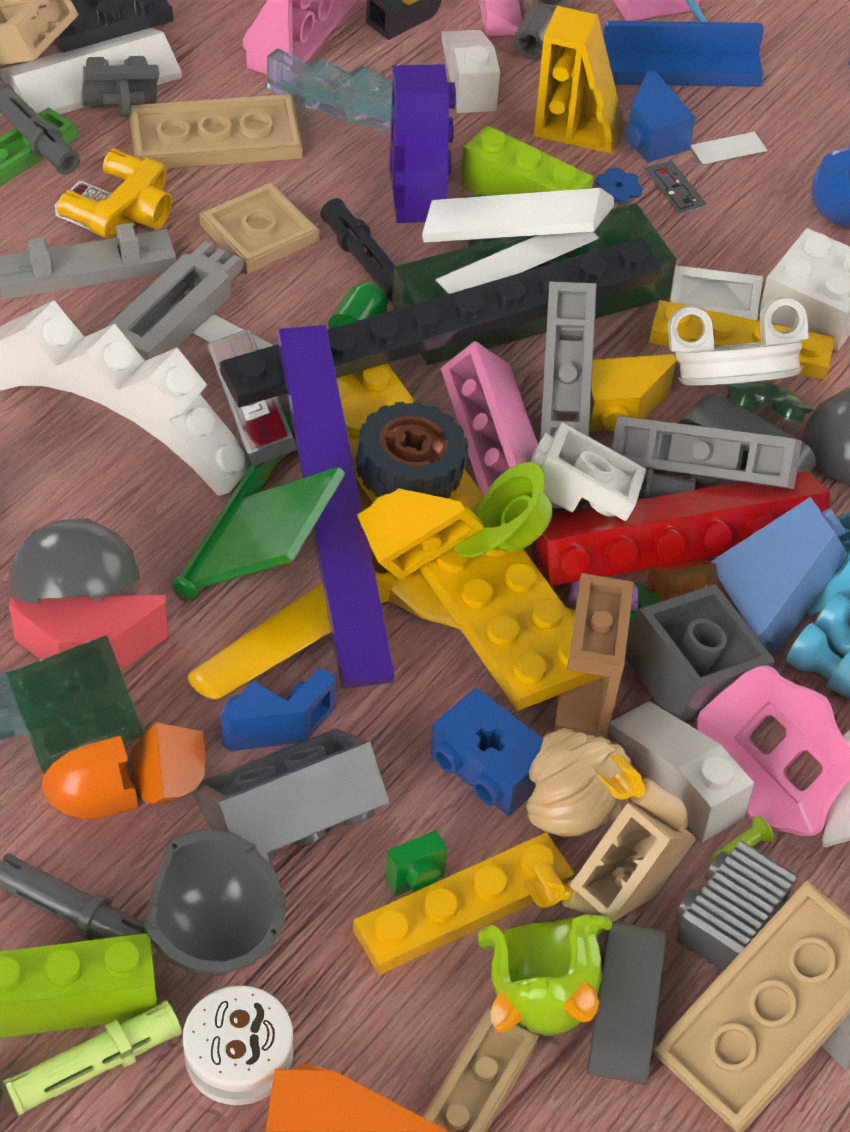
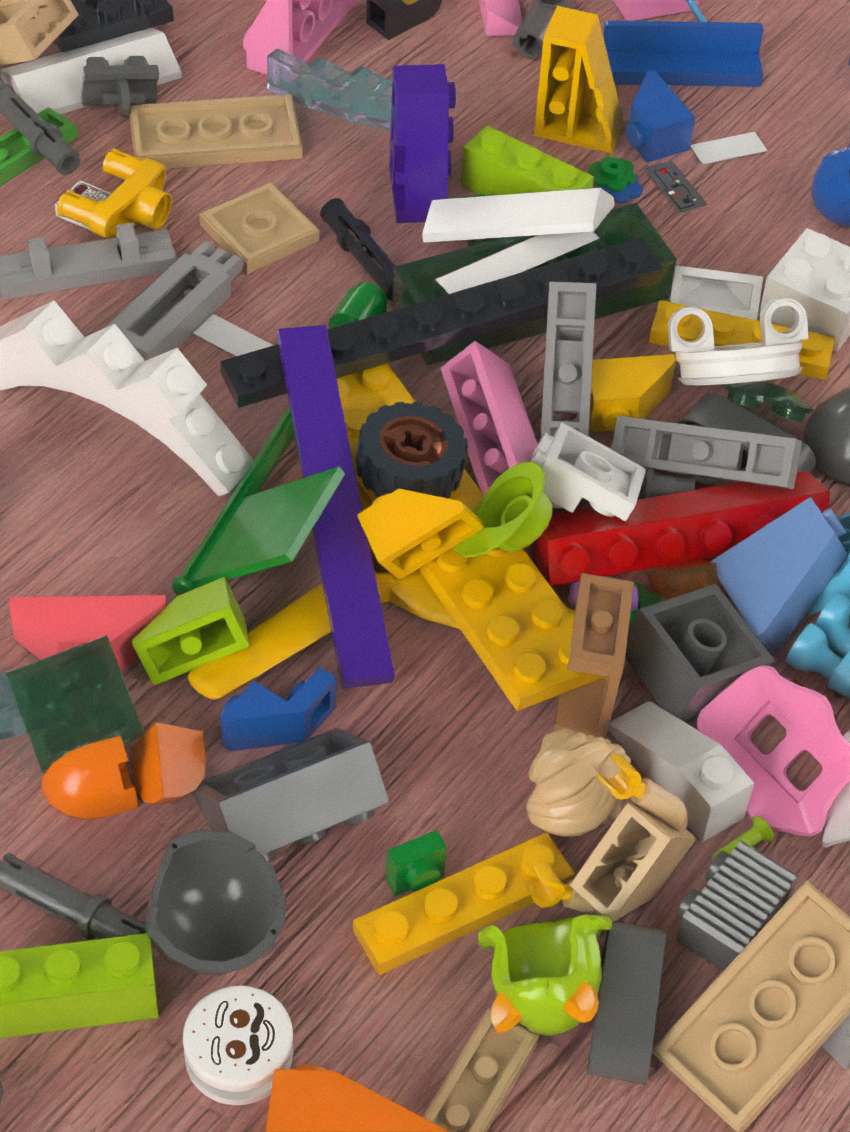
yellowish green pin [3,1000,182,1116] -> none
dark grey cylinder [9,518,140,604] -> none
tile [207,328,298,466] -> none
blue brick [430,687,543,816] -> none
white slope [441,30,500,113] -> none
none -> lime slope [132,577,250,686]
none -> green plant [588,157,636,192]

